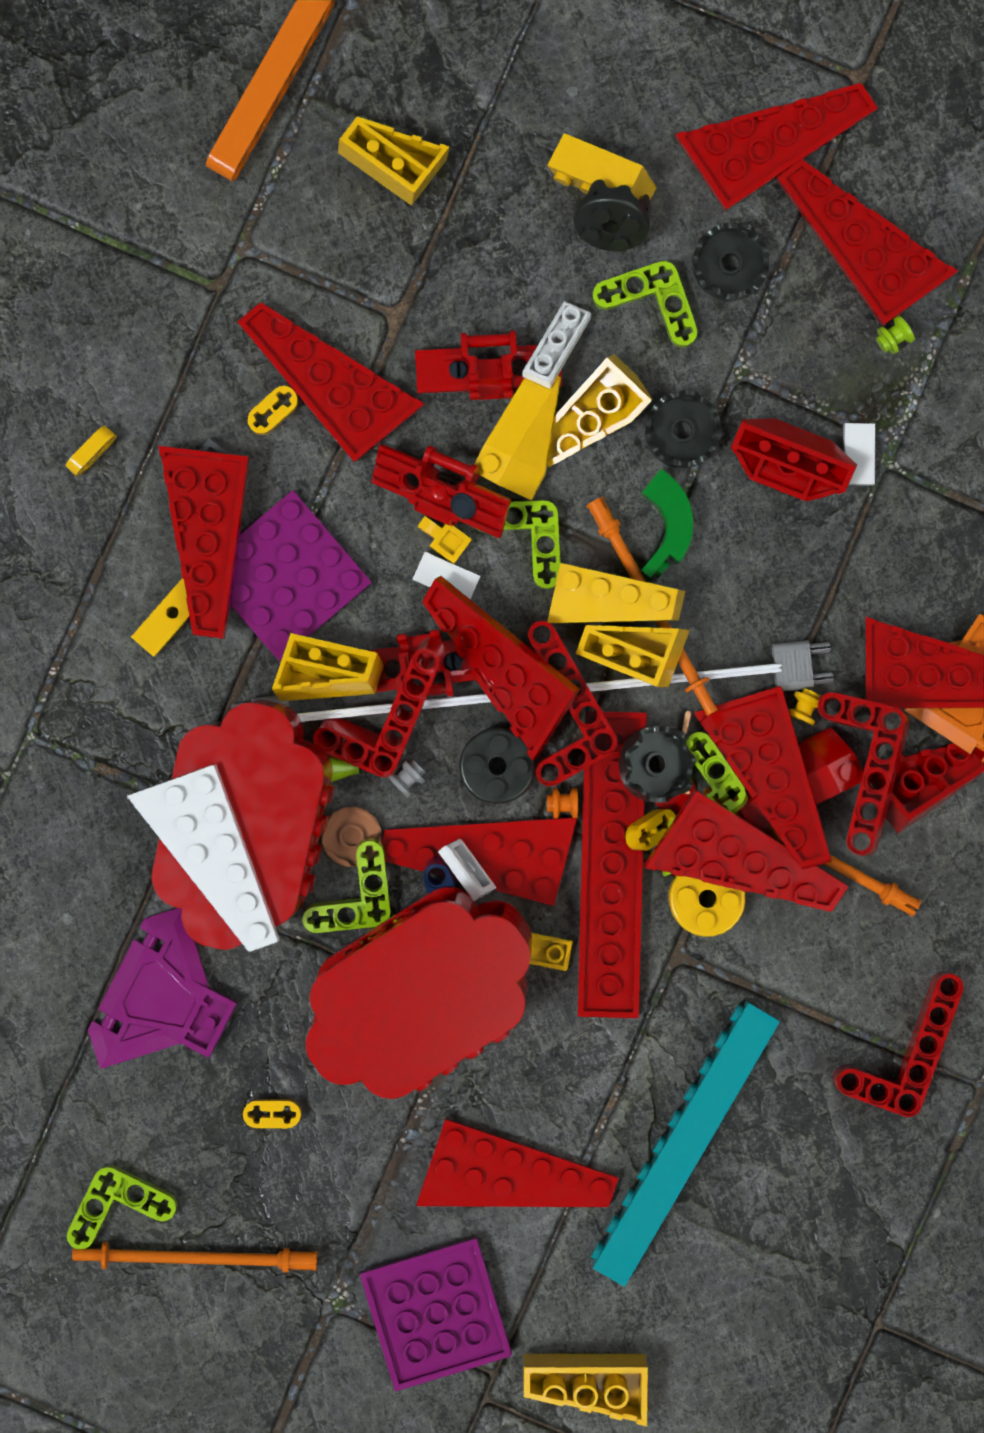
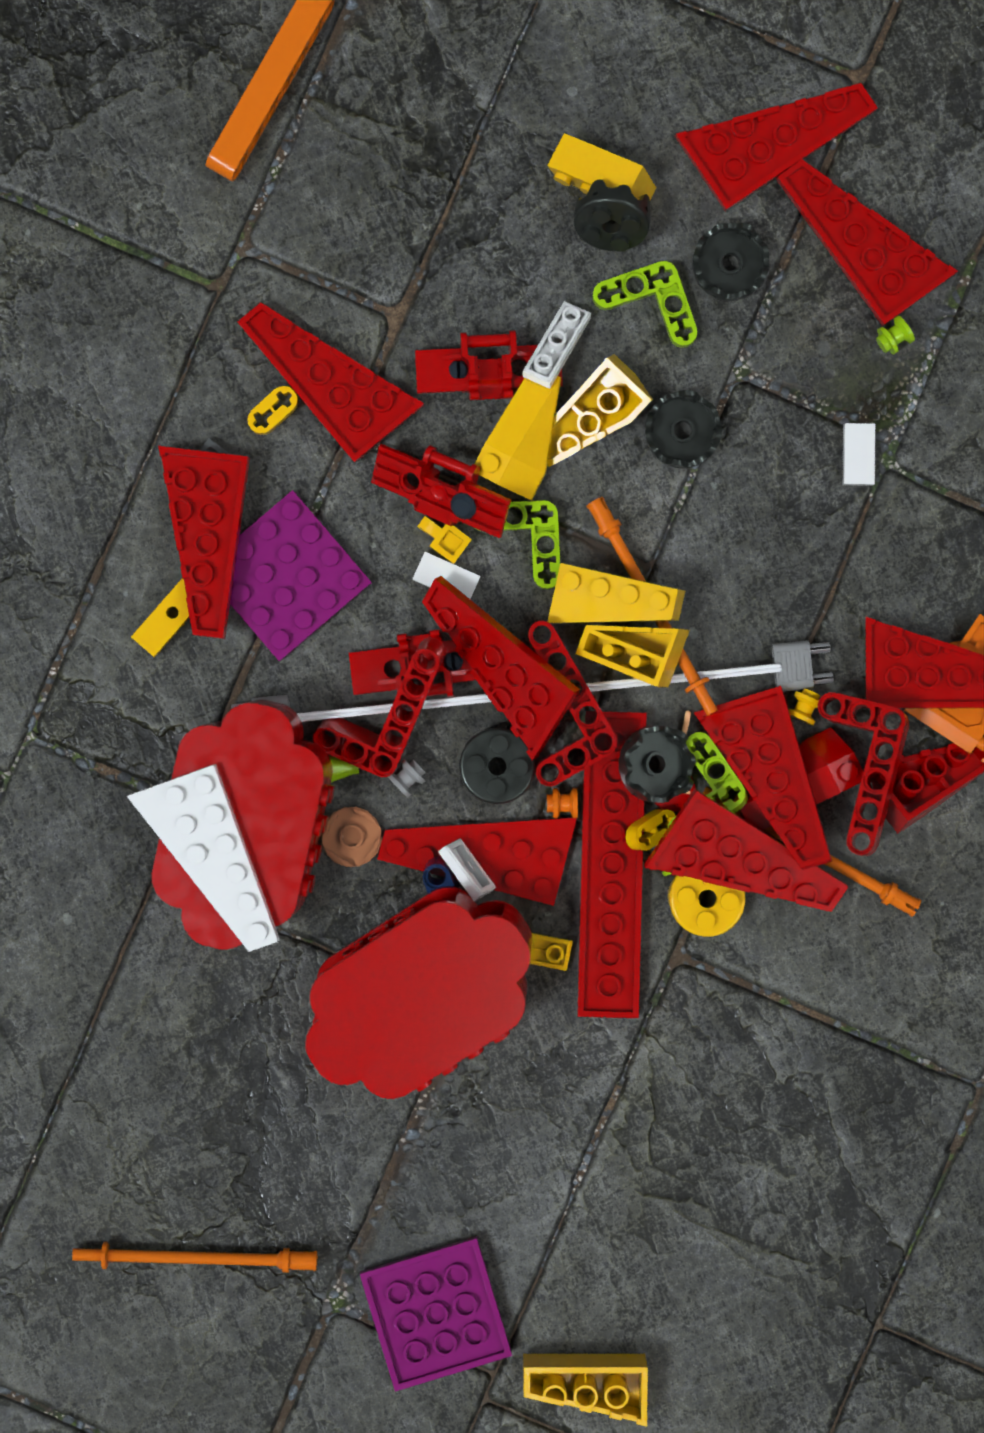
yellow beam [65,425,117,477] -> none
lime beam [67,1165,178,1249] -> none
magenta plate [88,908,238,1069] -> none
yellow beam [243,1099,302,1129] -> none
yellow wedge [272,633,384,702] -> none
lime beam [302,838,391,933] -> none
yellow wedge [338,116,450,206] -> none
red wing [416,1118,619,1207] -> none
teal brick [590,1000,780,1287] -> none
green arch [641,468,693,580] -> none
red wedge [731,418,857,501] -> none
red beam [833,971,964,1117] -> none

